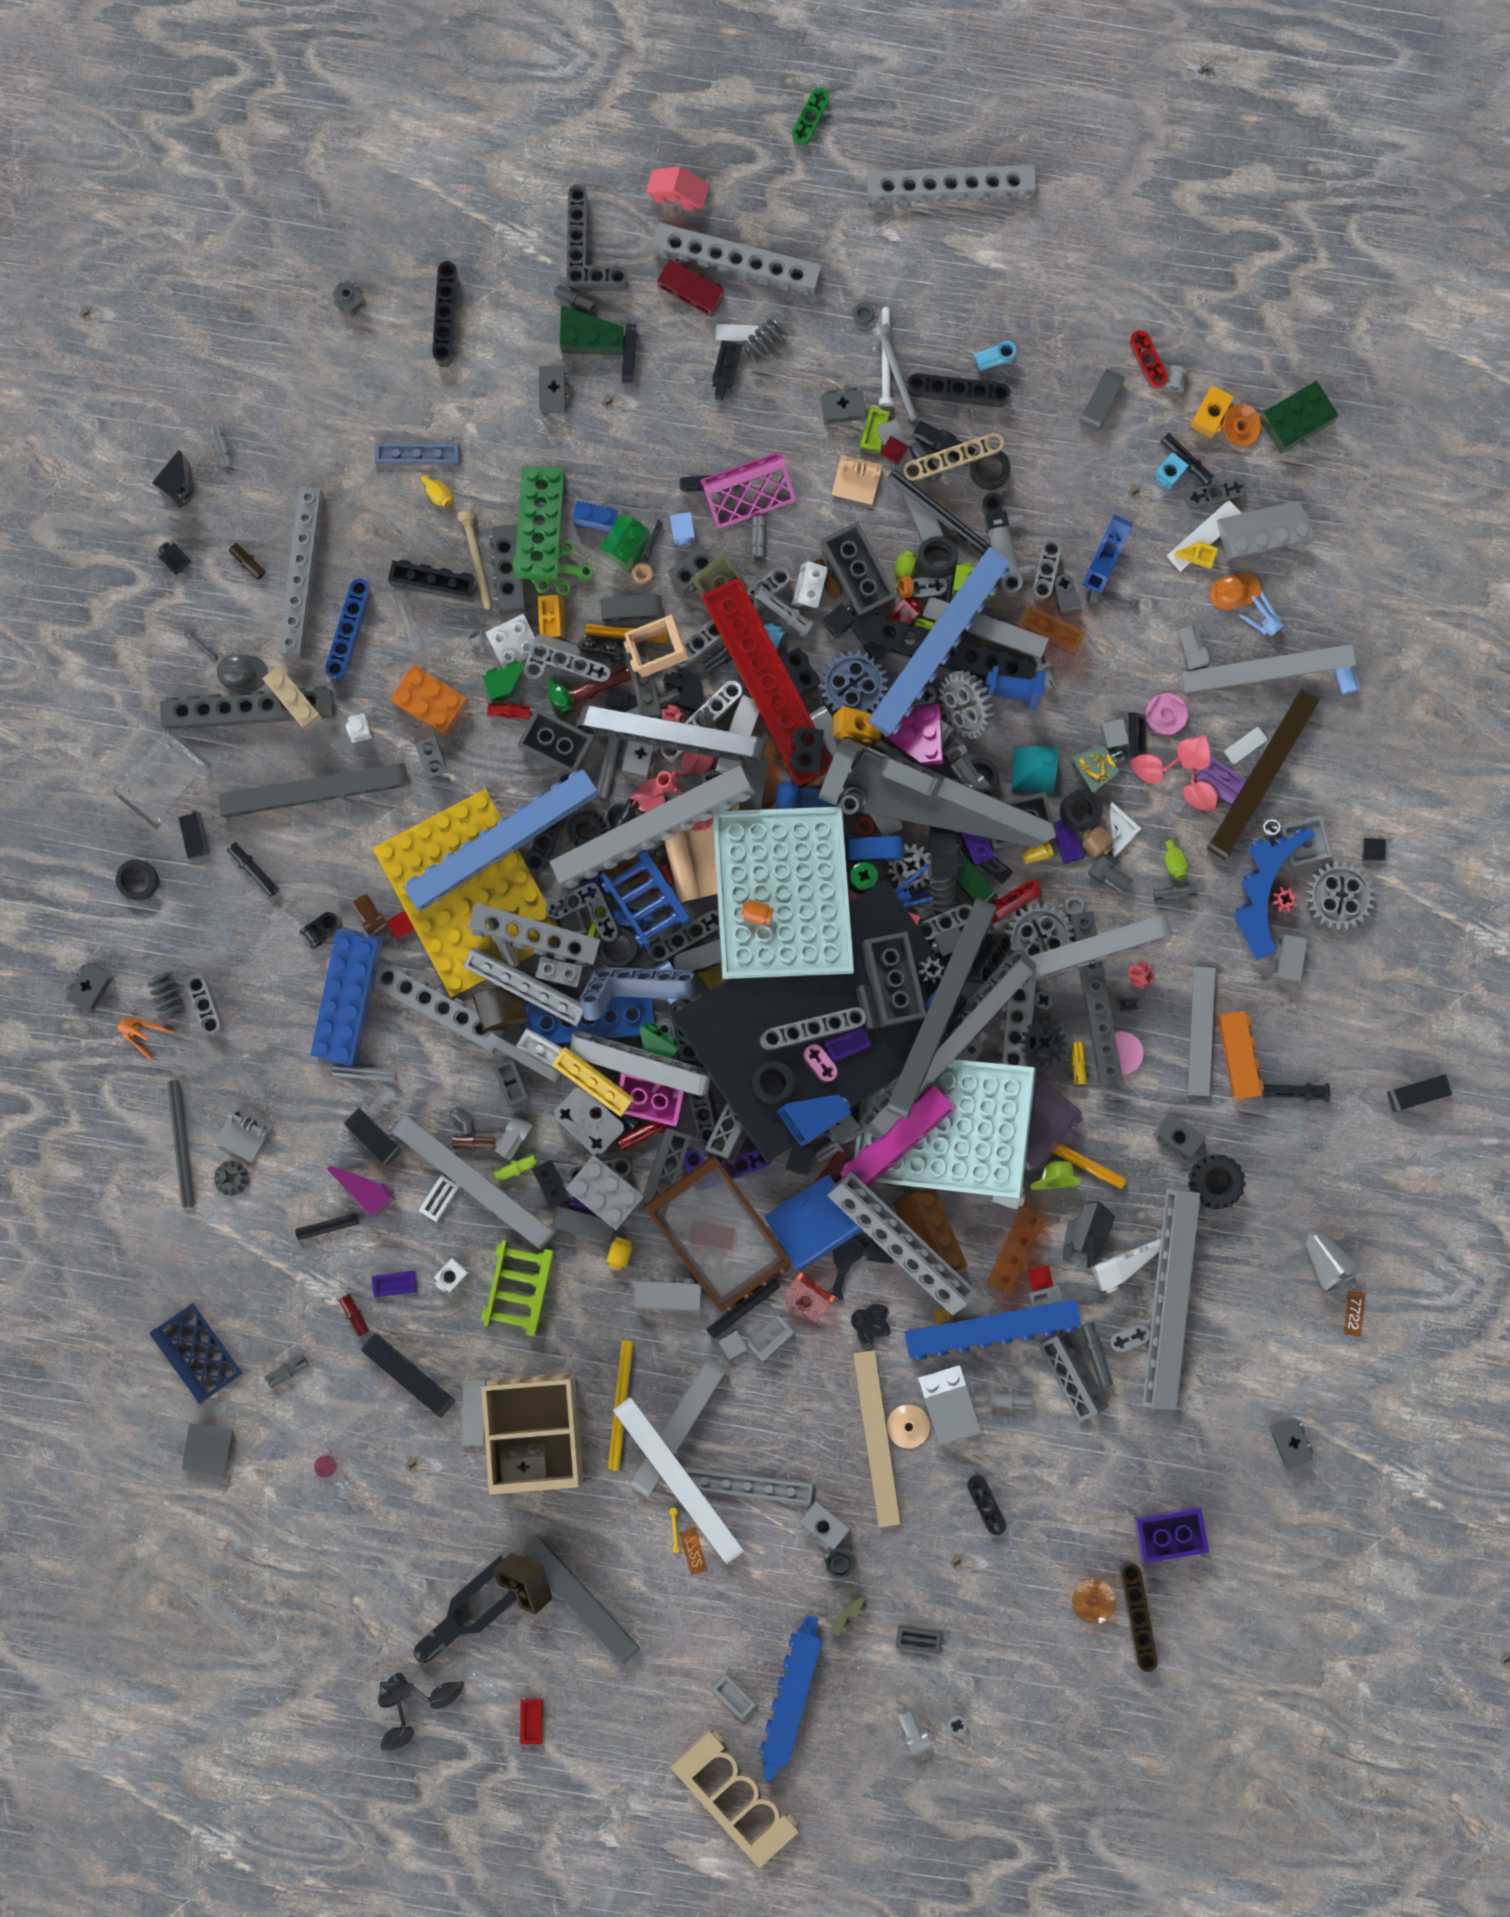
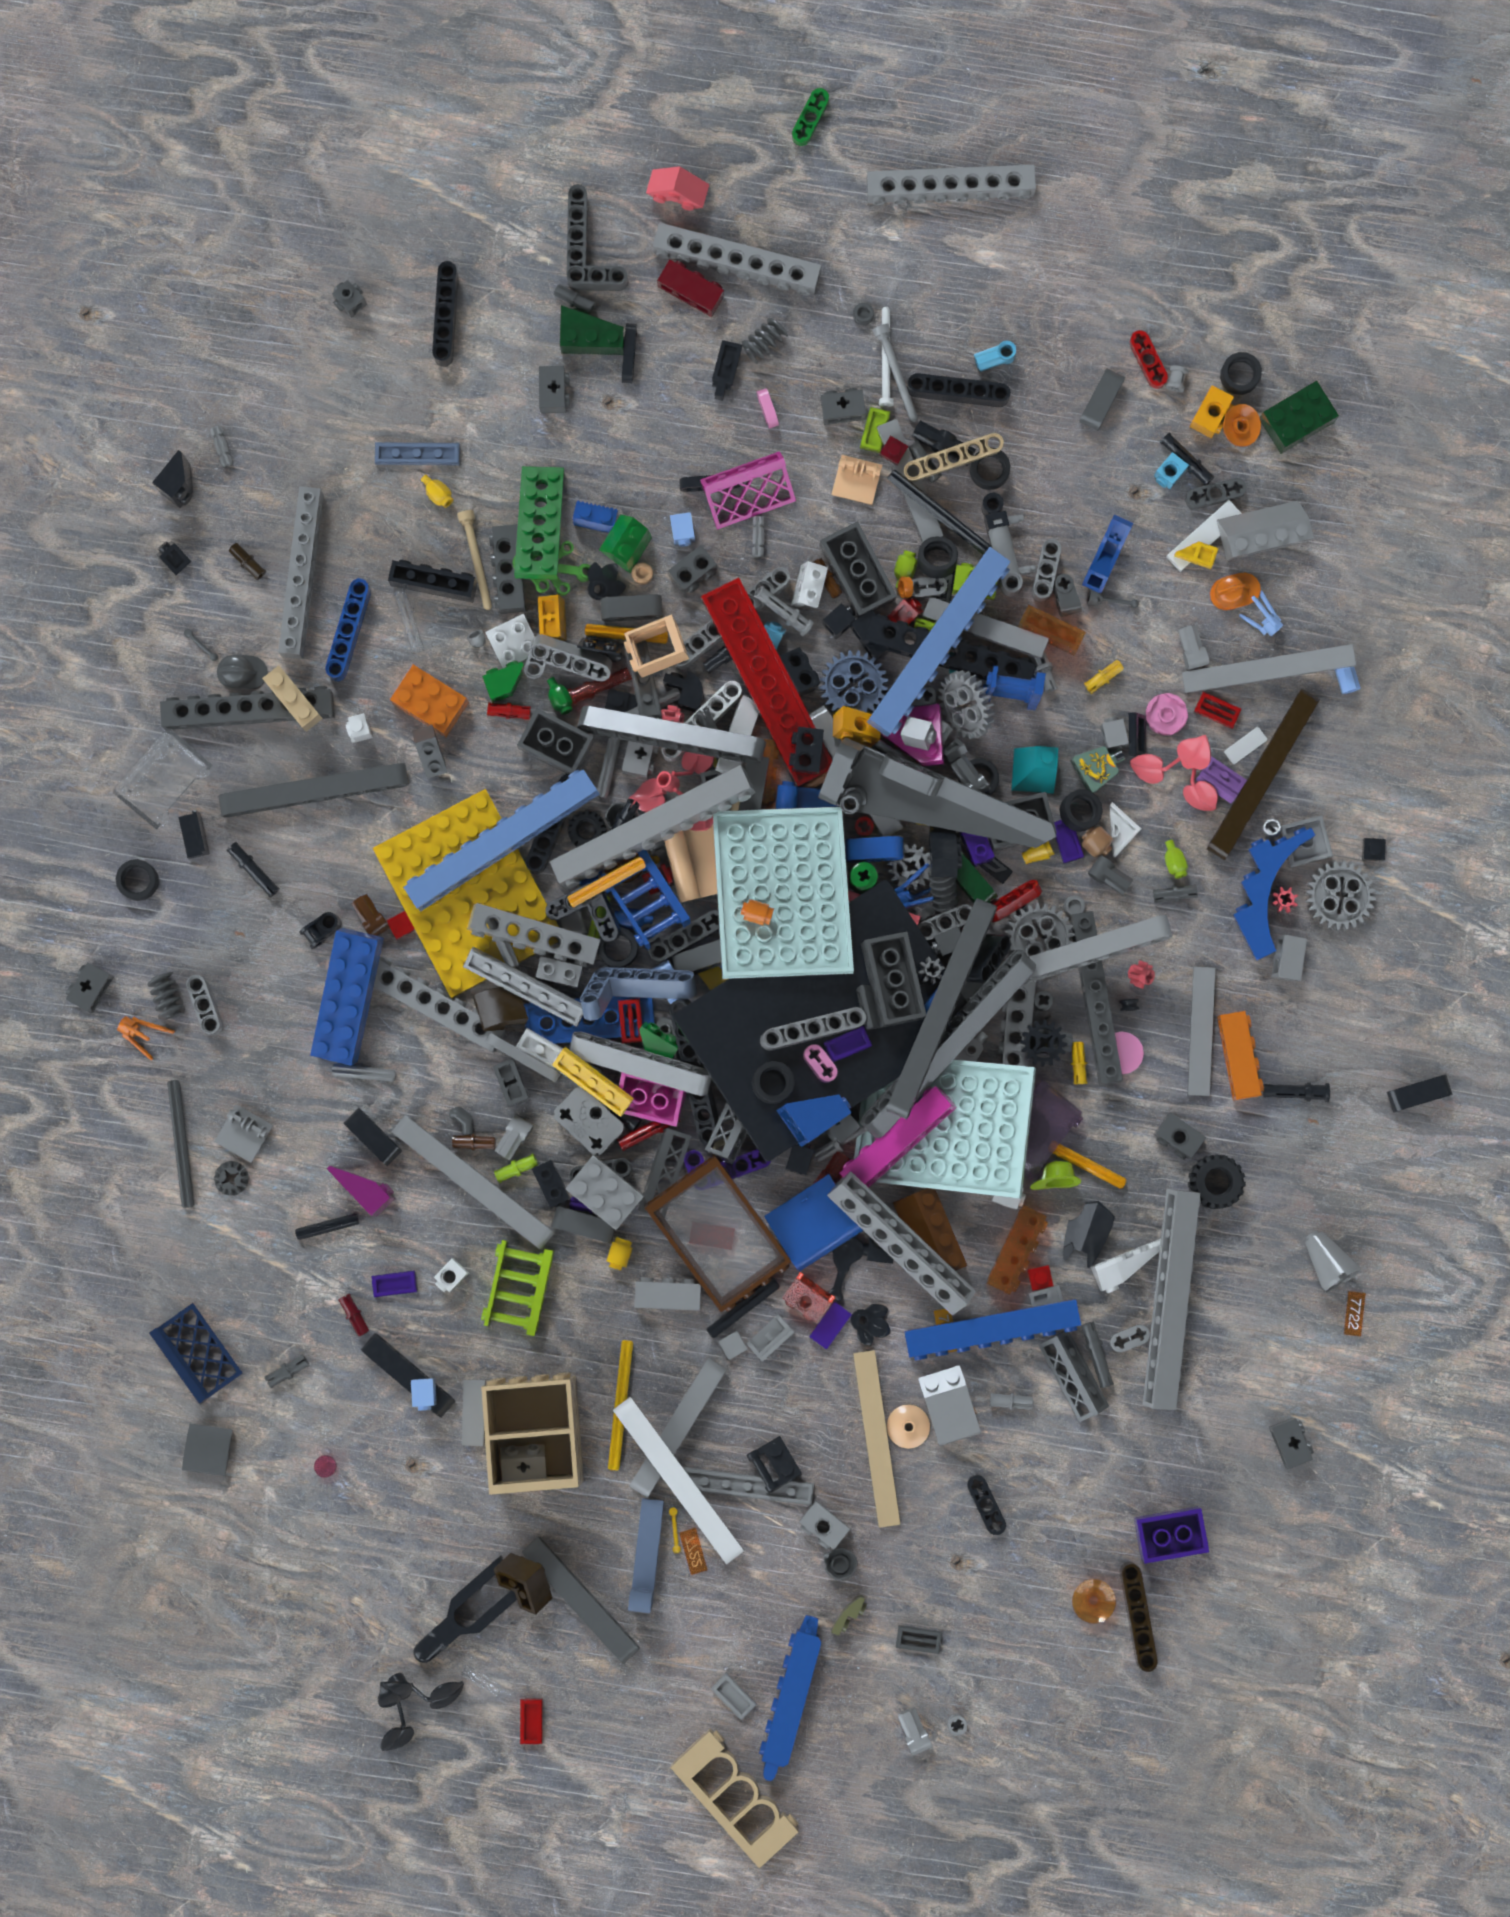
white tile [419,1174,460,1222] -> none
black sticker [642,518,663,562] -> none
olive plate [690,553,749,596] -> none
white sticker [716,324,759,341] -> none
none -> light blue brick [411,1378,437,1411]
none -> light orange axle [567,857,646,907]
none -> black plate [587,562,626,600]
none -> red tile [618,999,642,1044]
none -> sand blue beam [628,1498,664,1613]
none -> black plate [746,1436,802,1494]
none -> bright pink beam [756,388,779,429]
none -> dark purple tile [809,1302,852,1350]
none -> light grey brick [900,716,936,751]
none -> yellow axle [1083,660,1124,694]
none -> red tile [1193,692,1242,729]
none -> black tyre [1220,352,1262,395]

